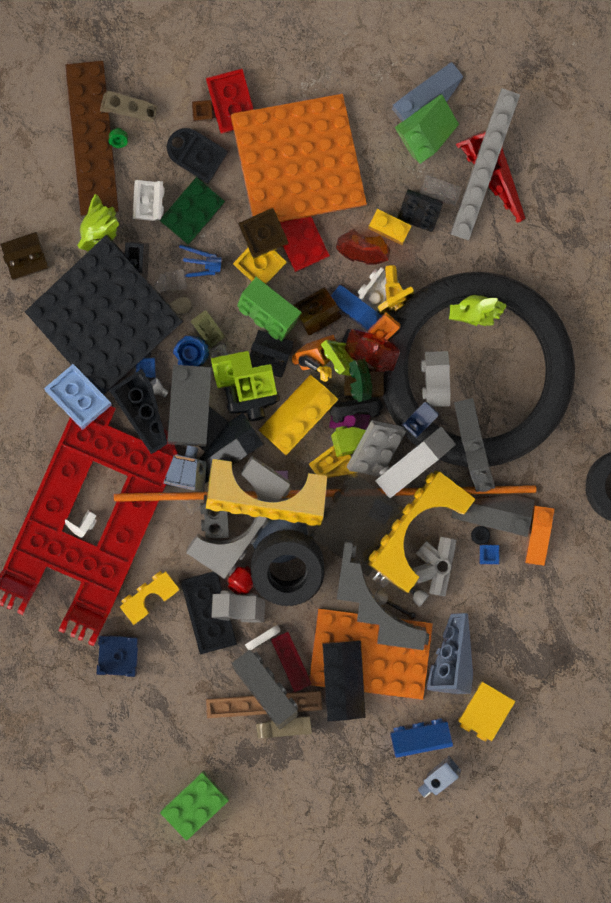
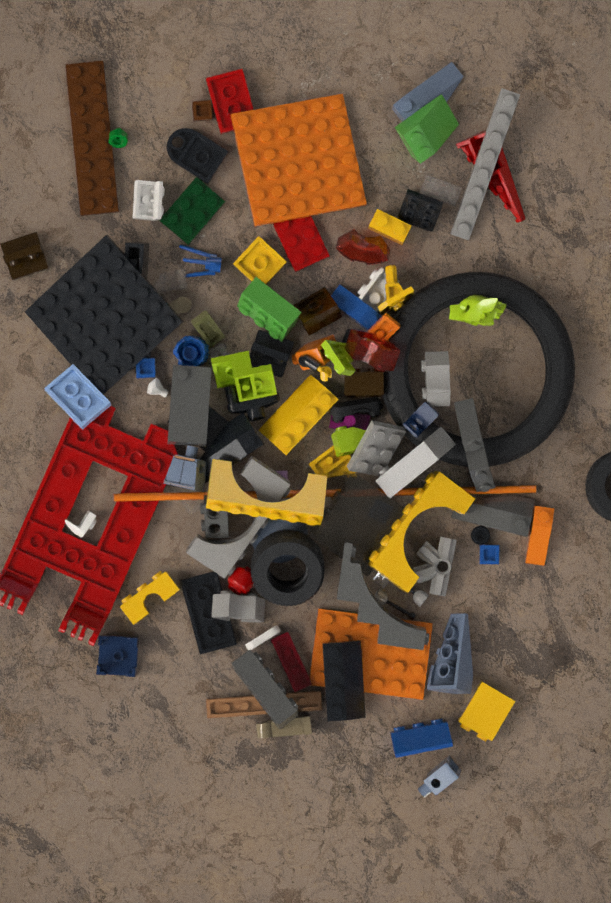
lime piece [77,194,119,252] -> none
dark tan leg [100,91,157,122] -> none
black wedge [109,369,167,454] -> none
bright green brick [160,771,229,841] -> none
dark brown bracket [238,208,289,259] -> none
dark green slope [349,358,372,402] -> none

